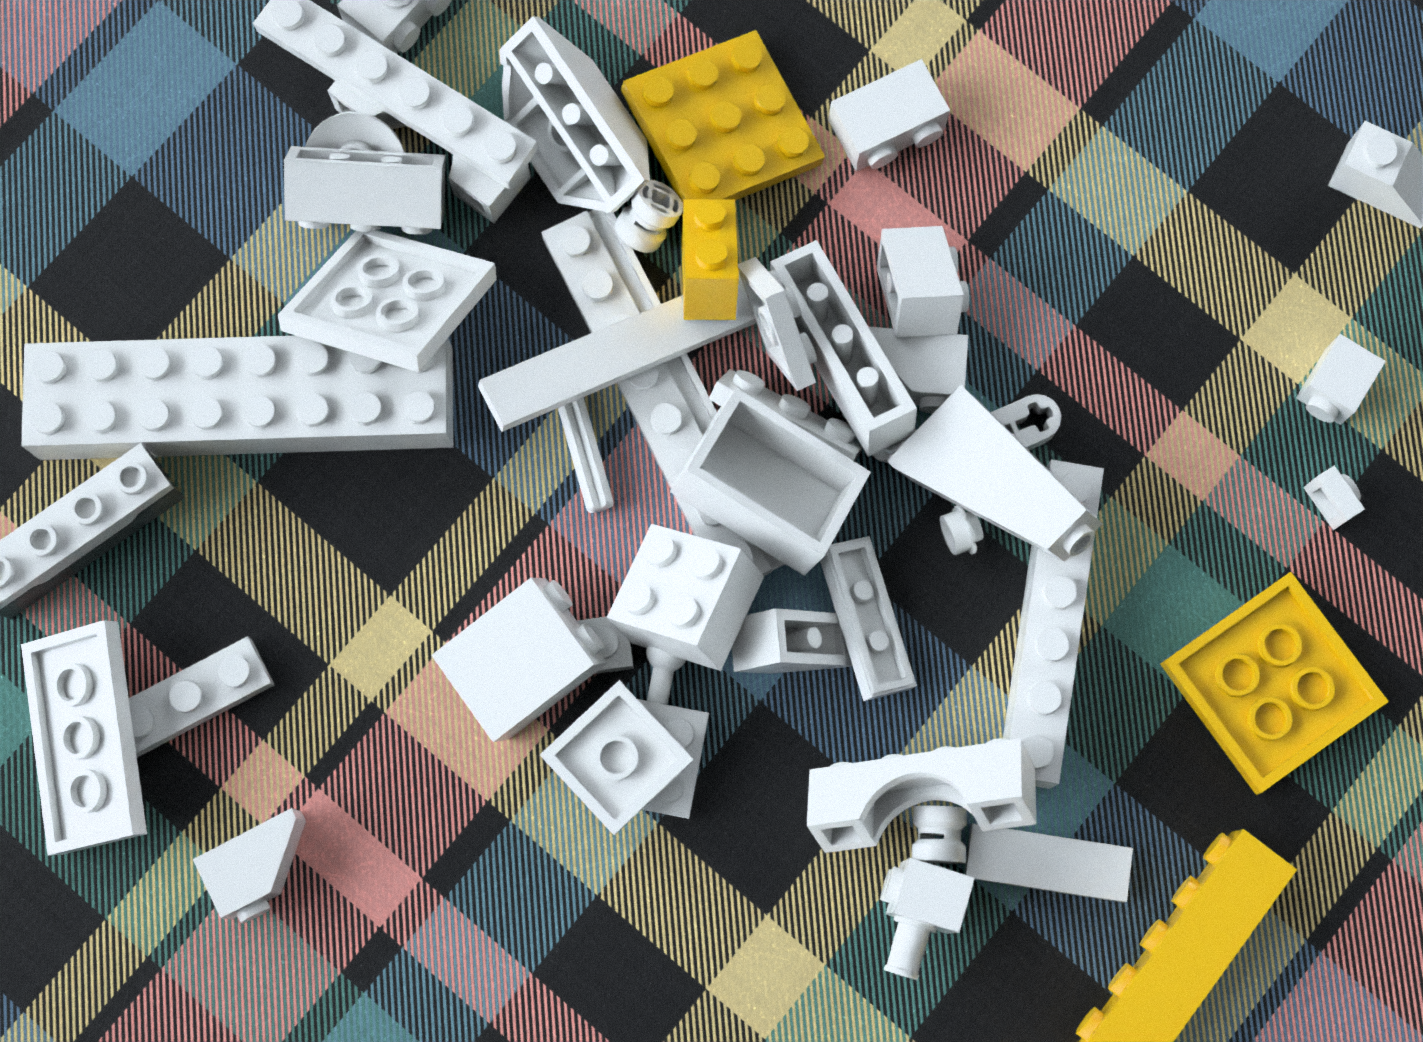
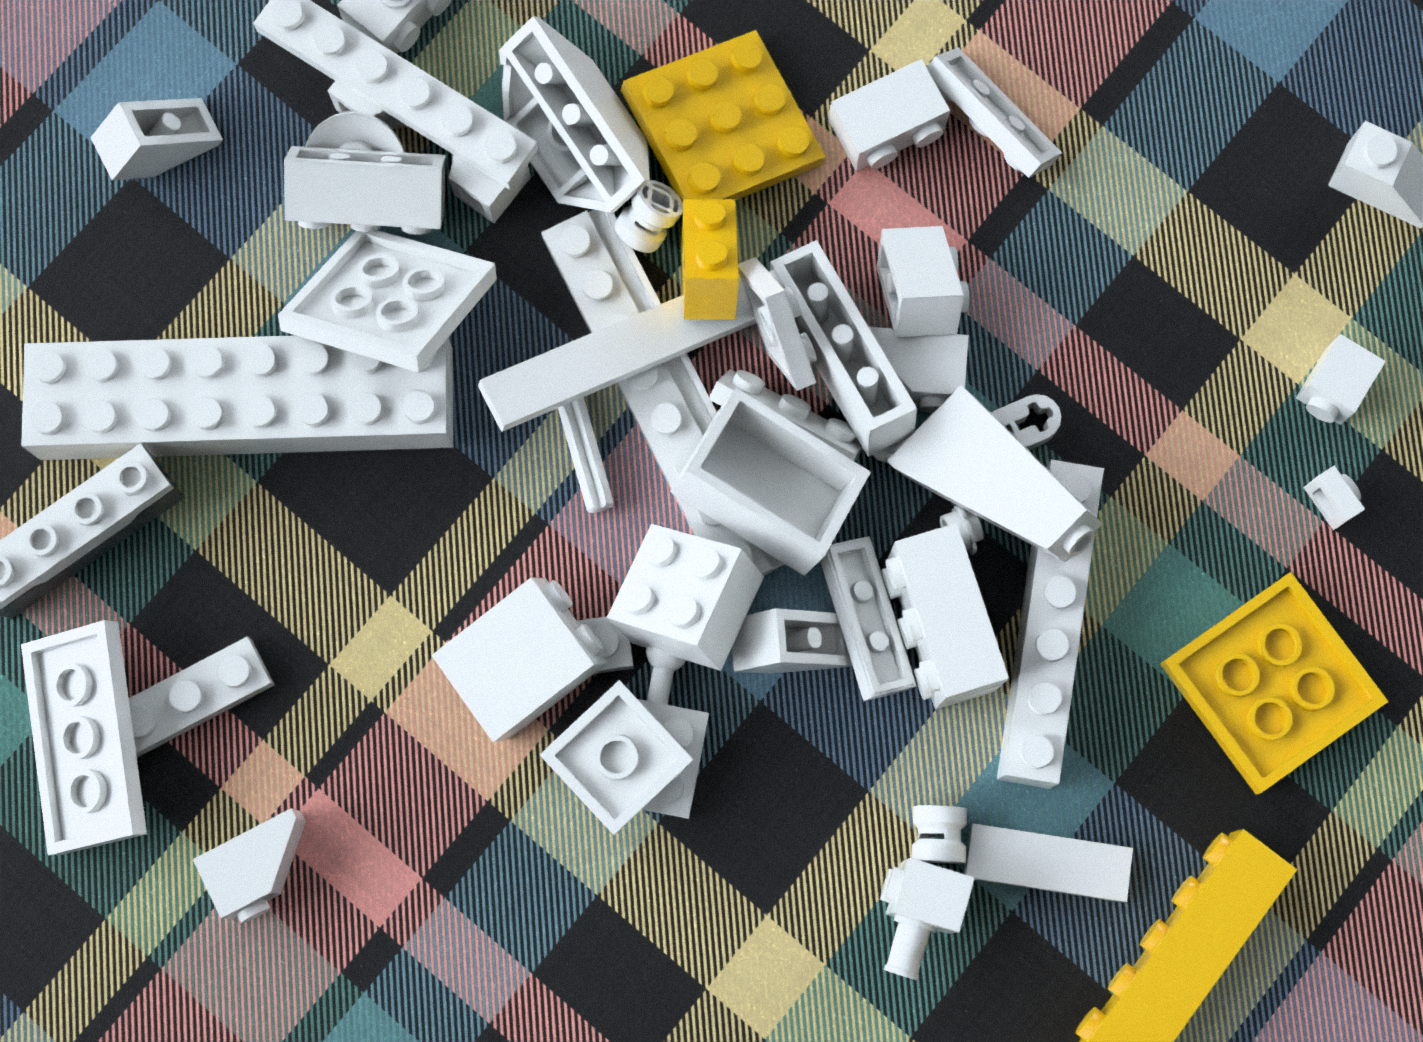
white arch [807,738,1037,853] -> none
none -> white slope [91,98,223,180]
none -> white brick [882,523,1009,710]
none -> white plate [927,47,1062,178]

